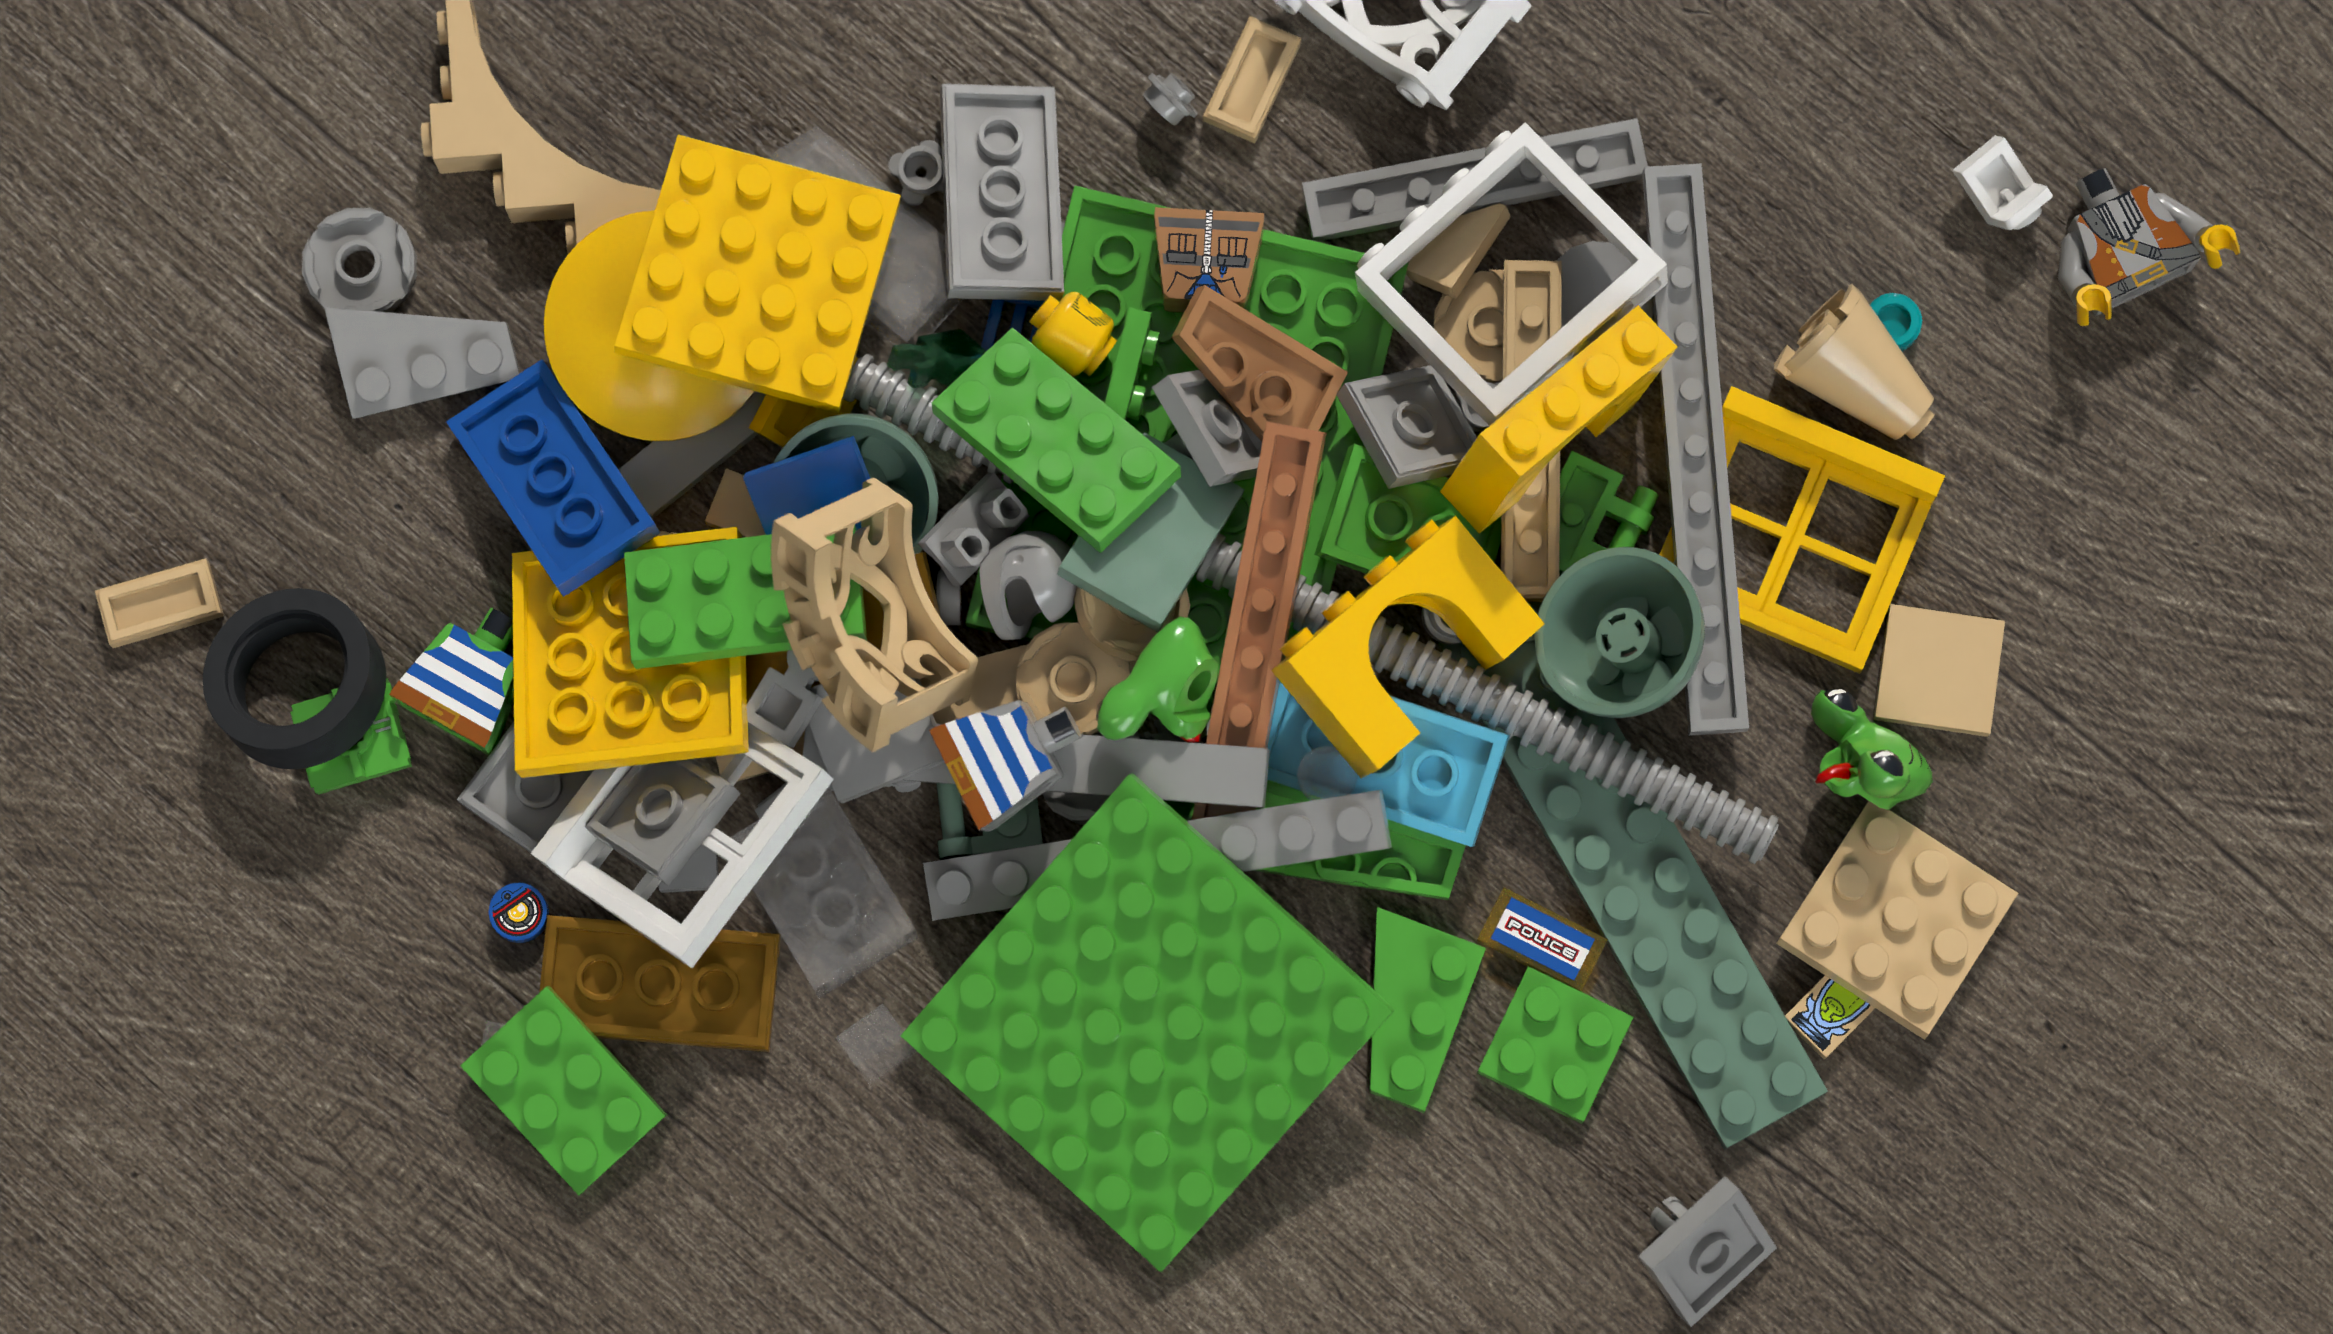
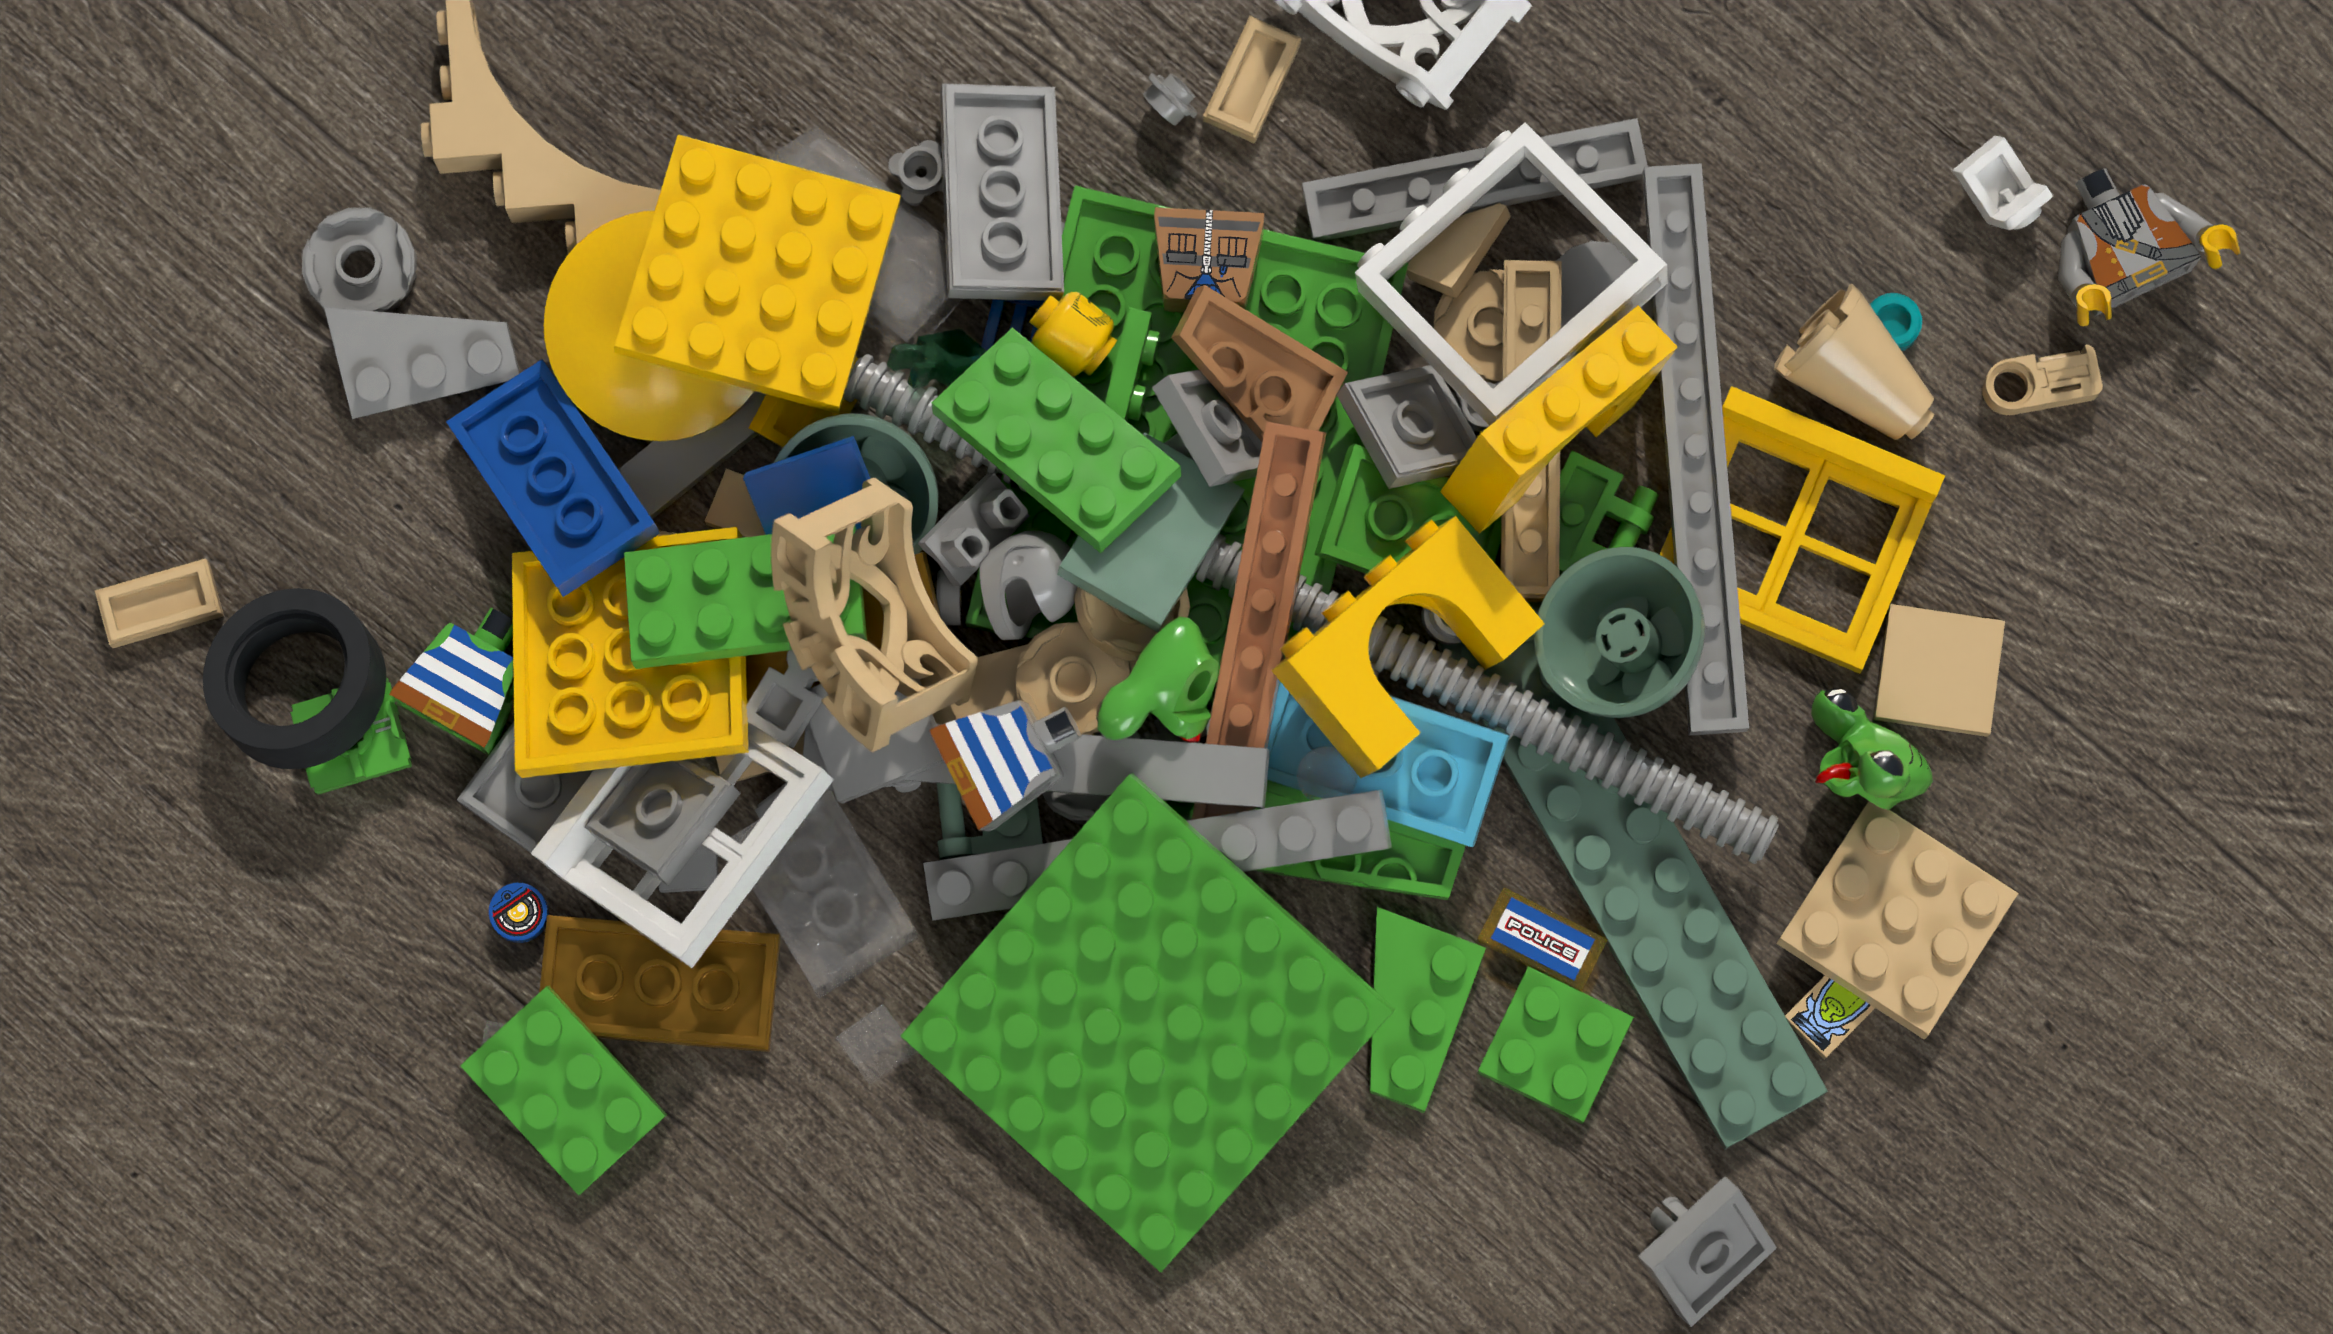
none -> tan piece [1982,345,2103,415]

